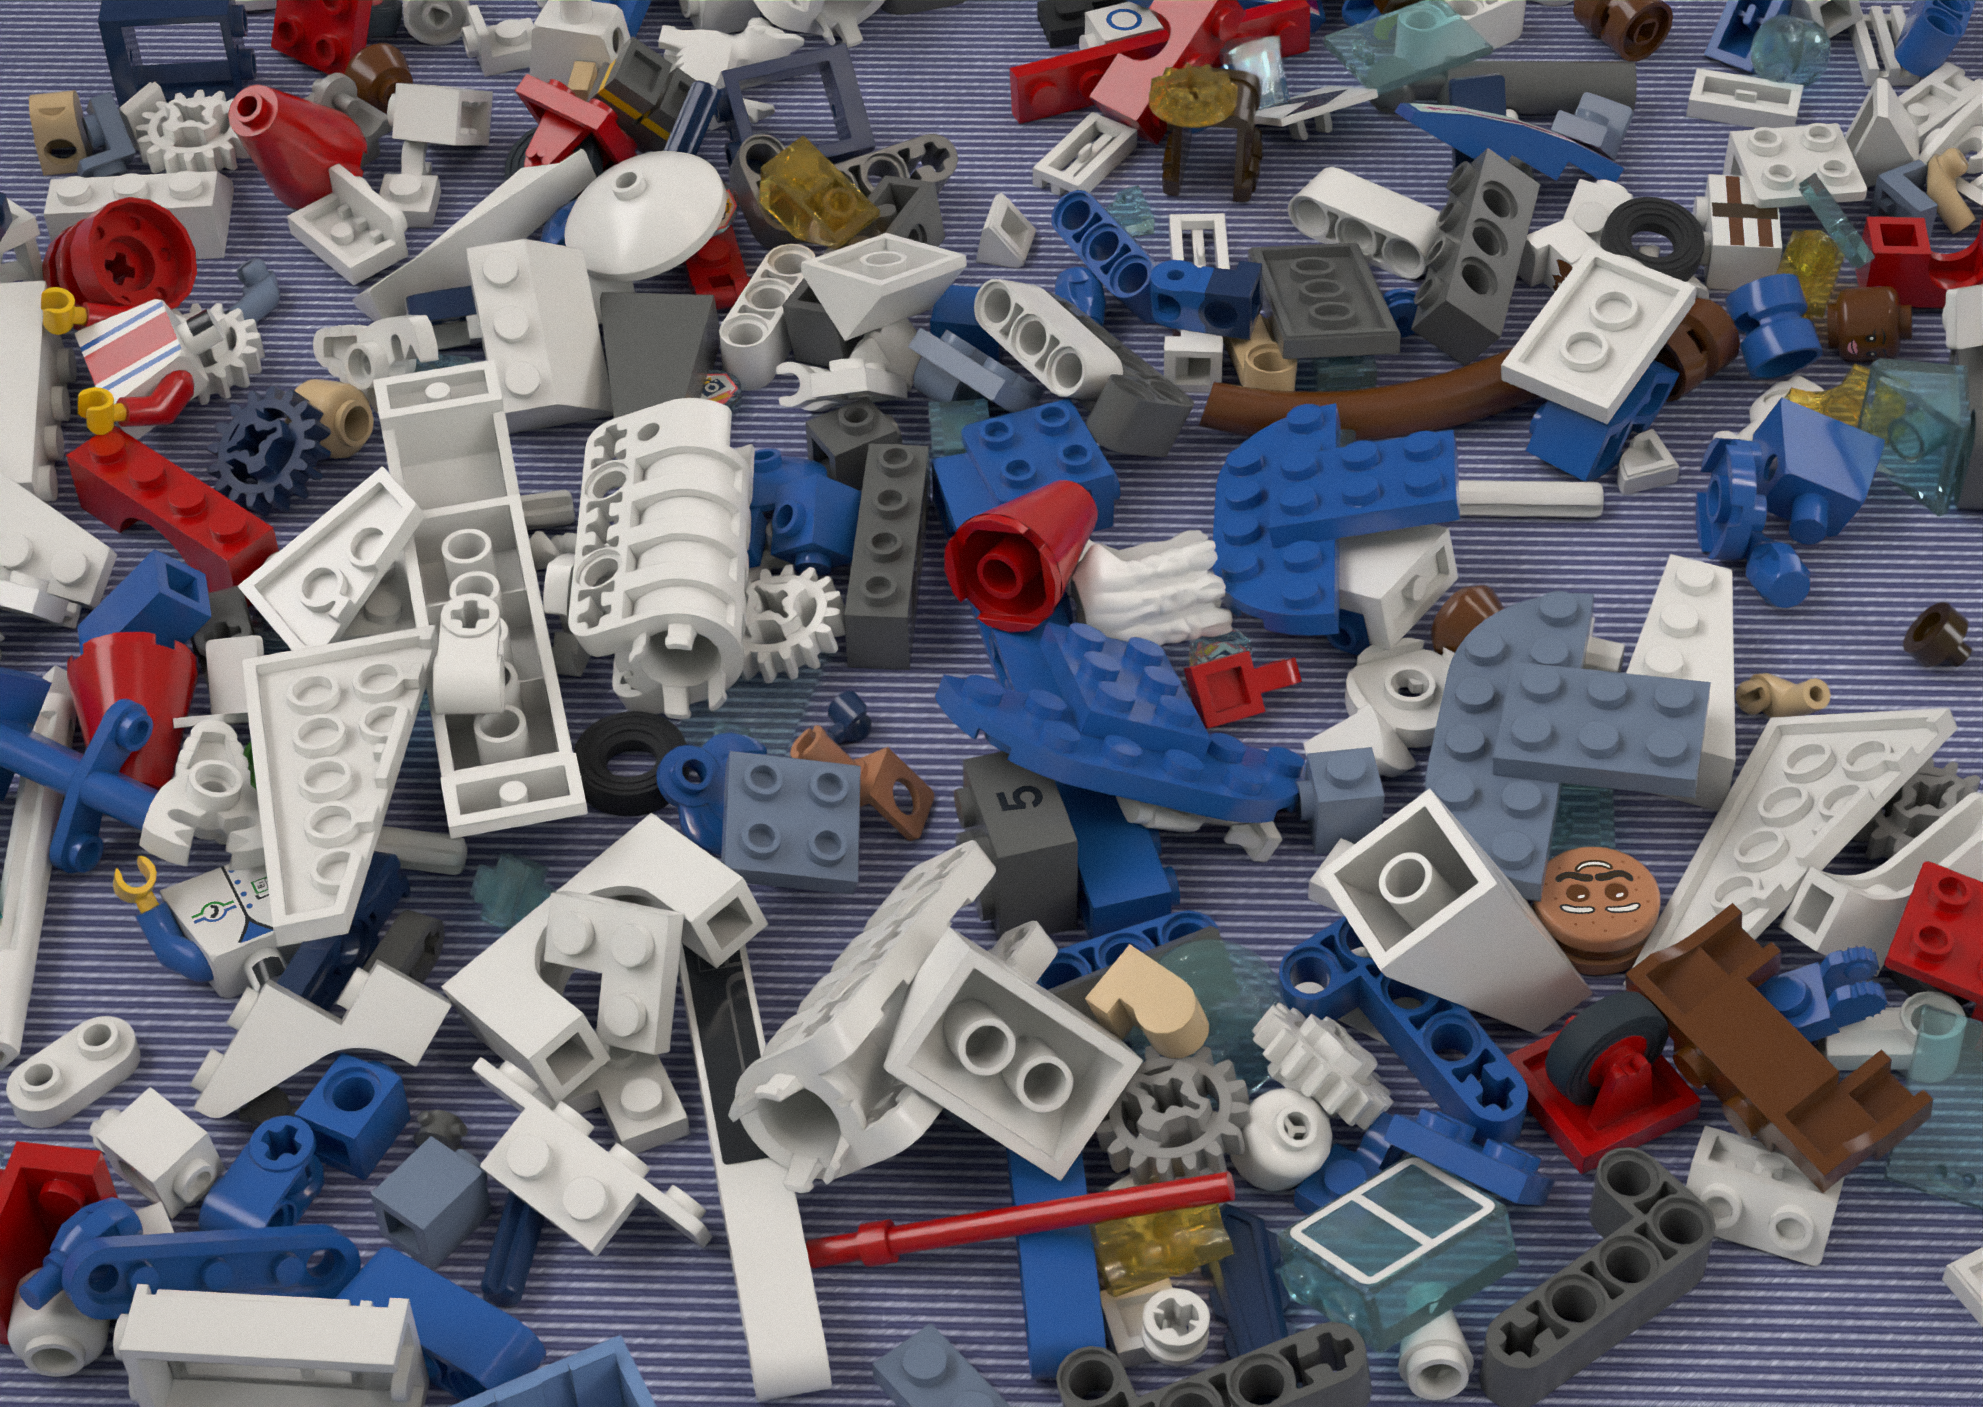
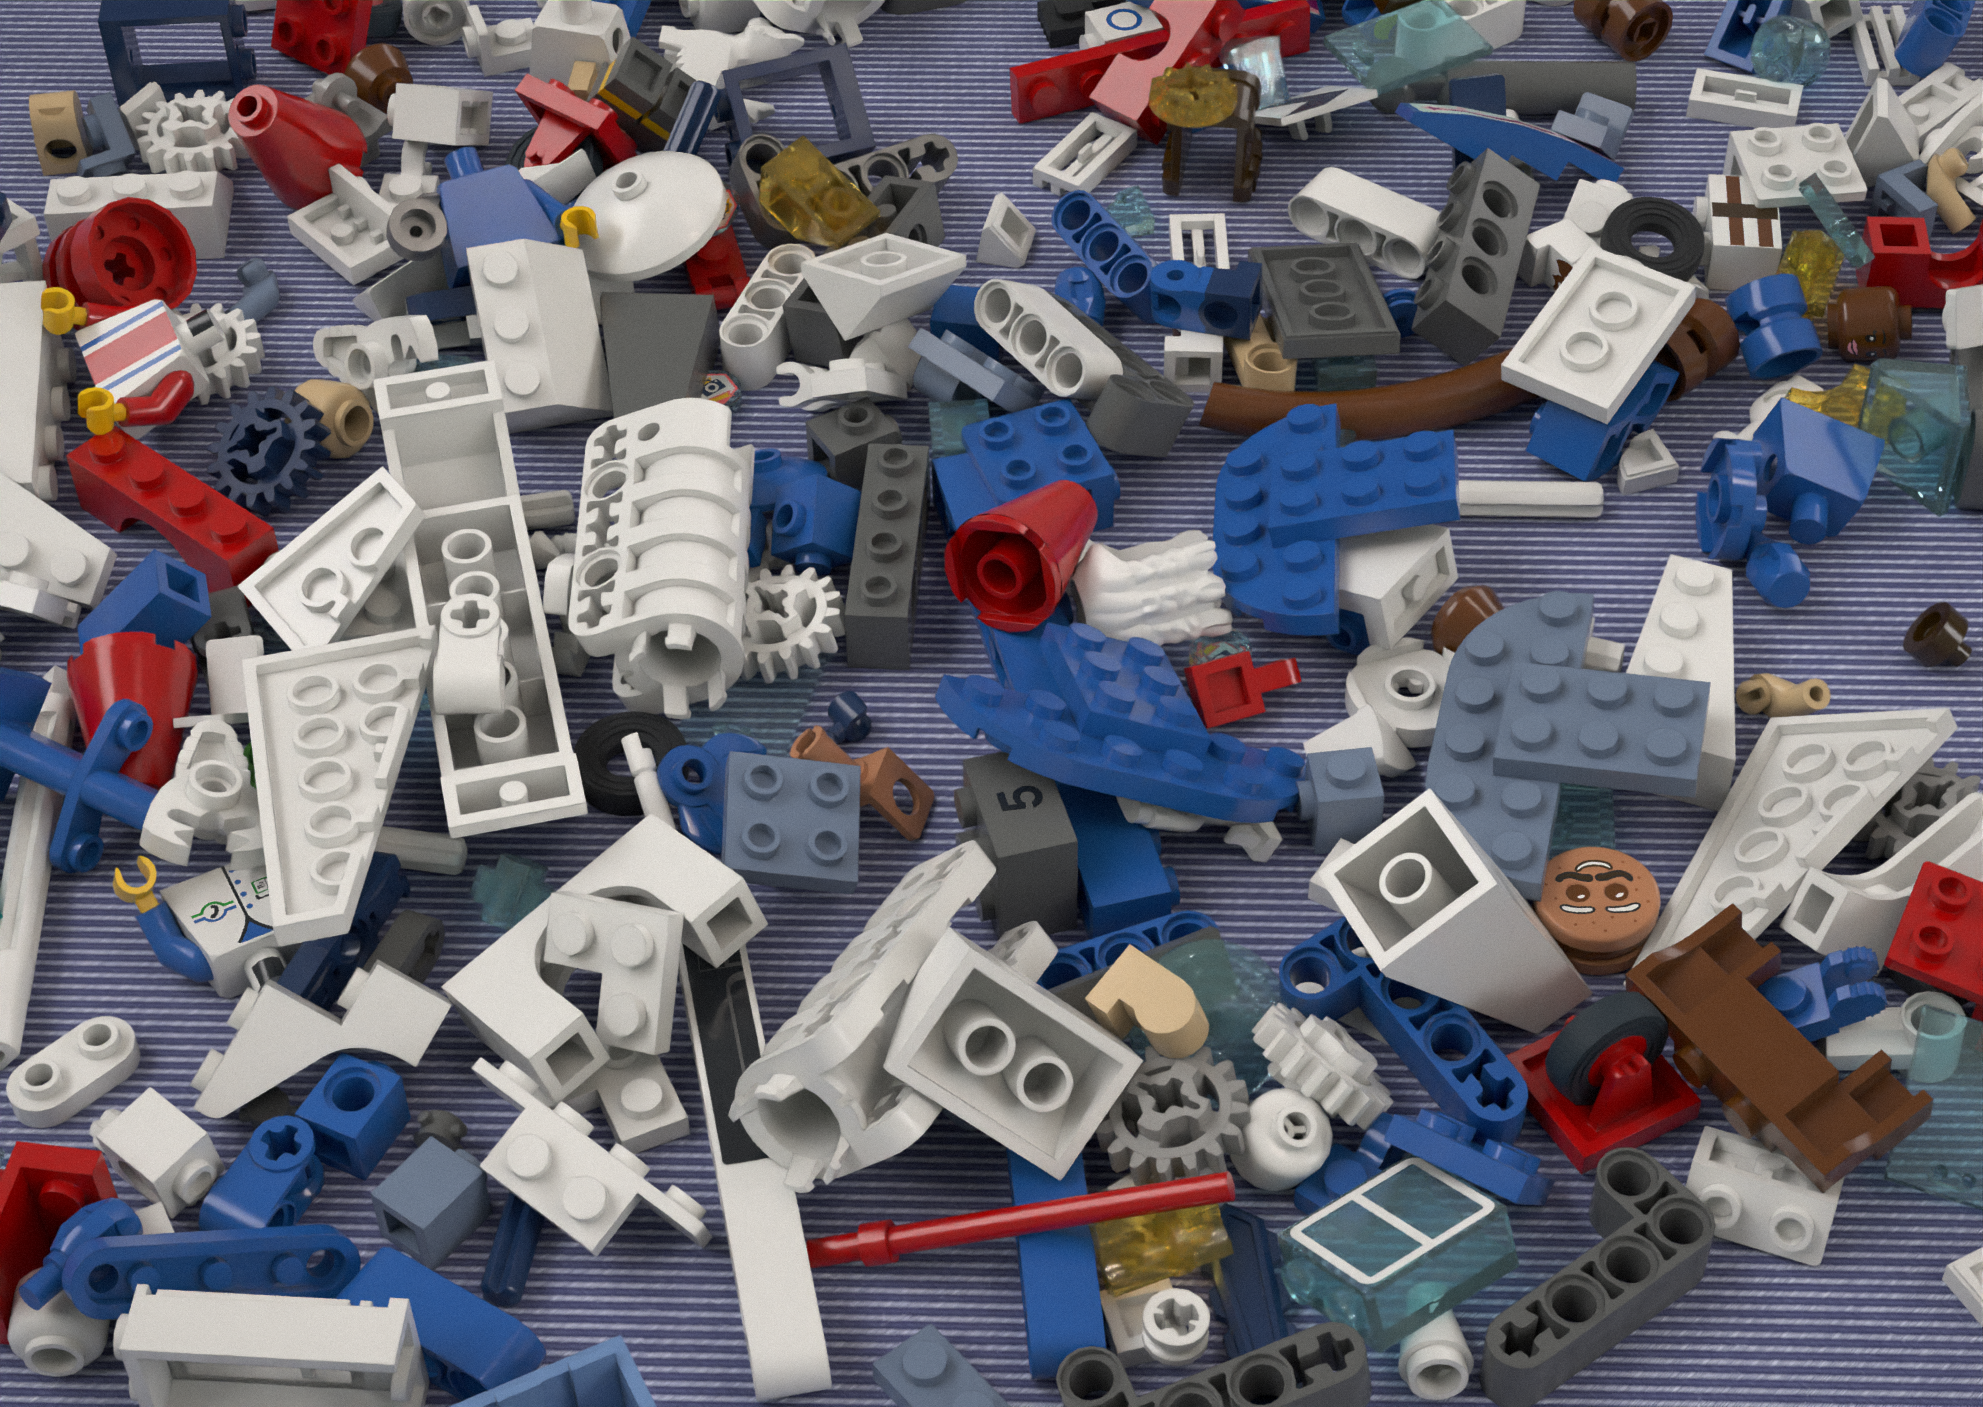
none -> torso [386,147,599,289]
none -> white wheel [621,732,677,831]

